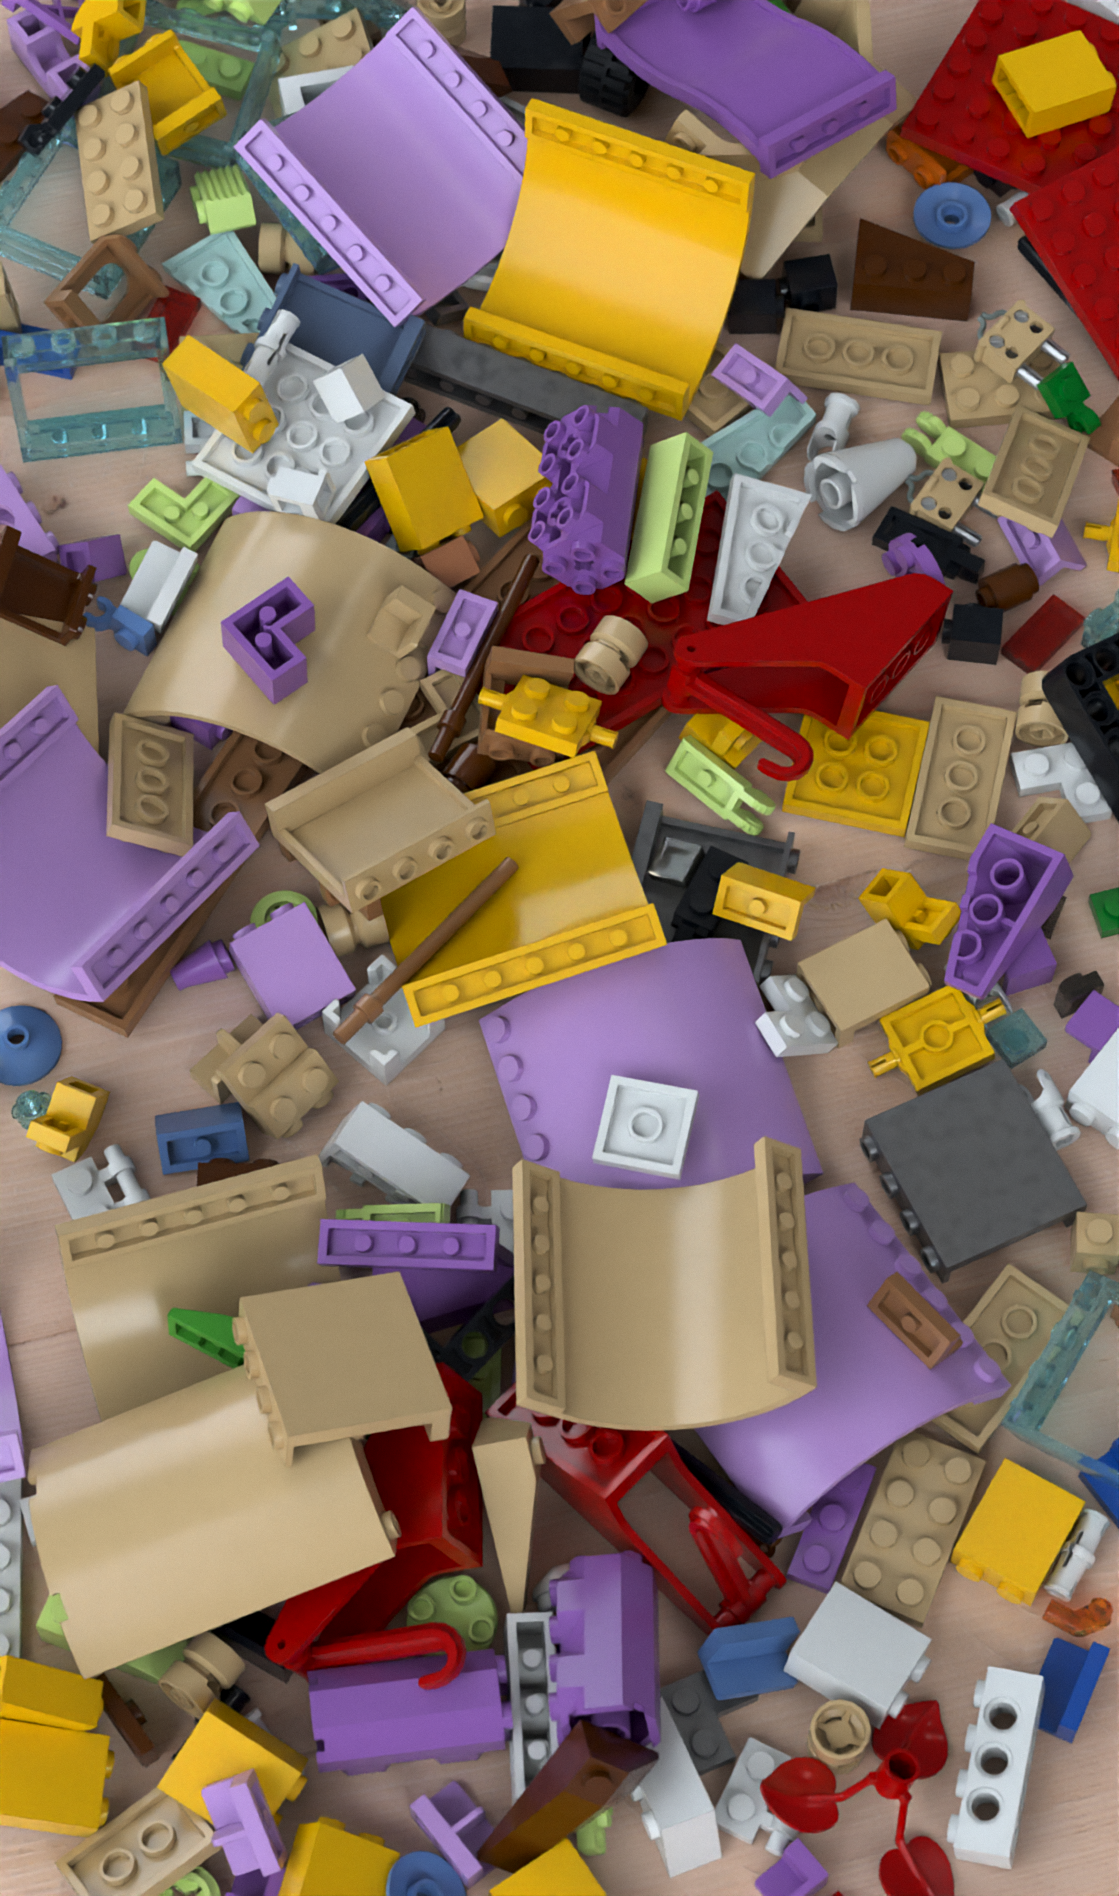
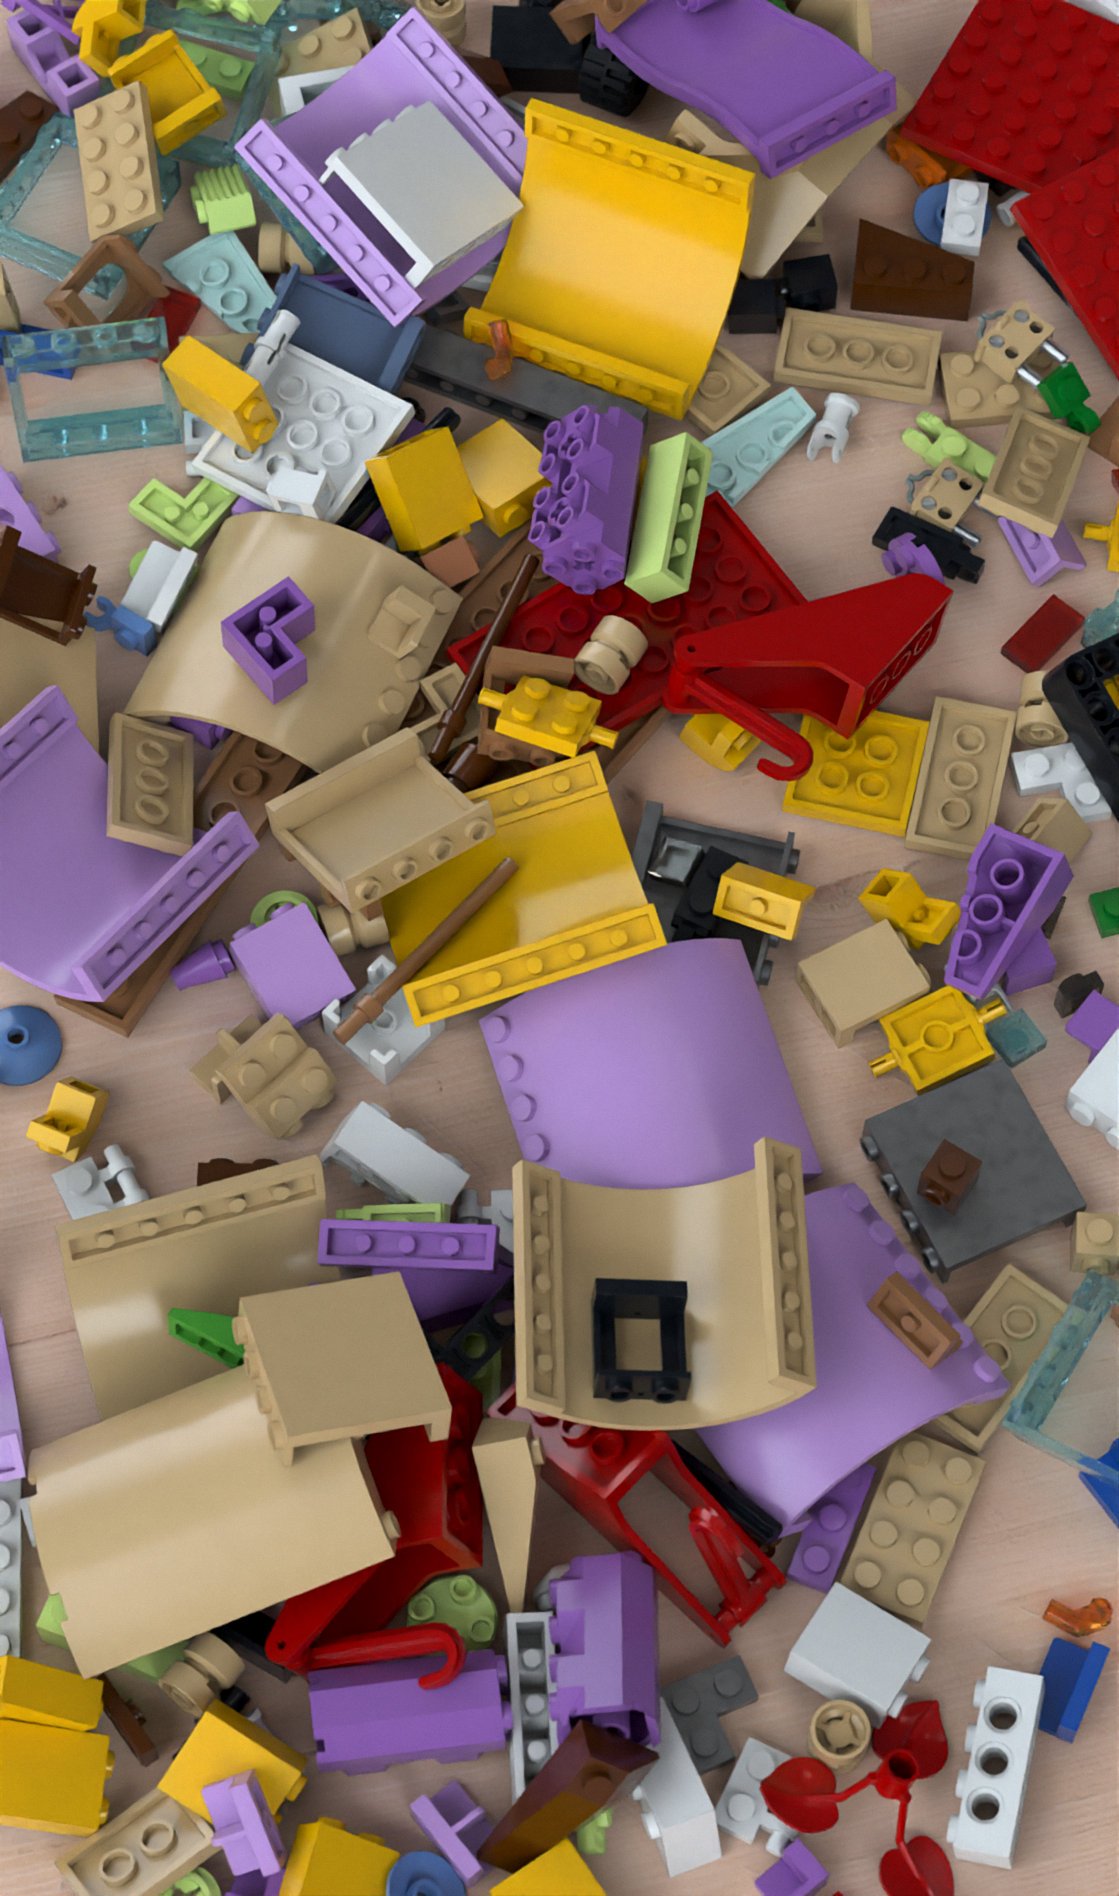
clear light blue plate [11,1090,51,1130] -> none
black hinge [17,63,105,157] -> none
medium lavender panel [58,534,127,582] -> none
medium blue panel [155,1102,250,1175] -> none
white panel [313,354,385,424] -> none
lavender panel [427,589,498,677] -> none
white plate [592,1075,699,1180] -> none
yellowish green hinge [665,735,776,836] -> none
medium blue panel [697,1617,800,1700] -> none
white wing [707,473,812,625] -> none
lavender panel [711,343,808,417] -> none
white plate [755,974,838,1057] -> none
white cone [804,438,916,531] -> none
black brick [941,603,1004,665] -> none
yellow brick [950,1458,1086,1606] -> none
reddish brown brick [975,563,1039,613] -> none
yellow brick [992,30,1117,138] -> none
white piece [1019,1069,1081,1151] -> none
white pin [1044,1509,1110,1602] -> none
none -> white panel [318,100,524,289]
none -> clear orange arm [484,319,514,380]
none -> black panel [591,1278,691,1404]
none -> reddish brown brick [917,1139,982,1216]
none -> white plate [940,178,989,256]

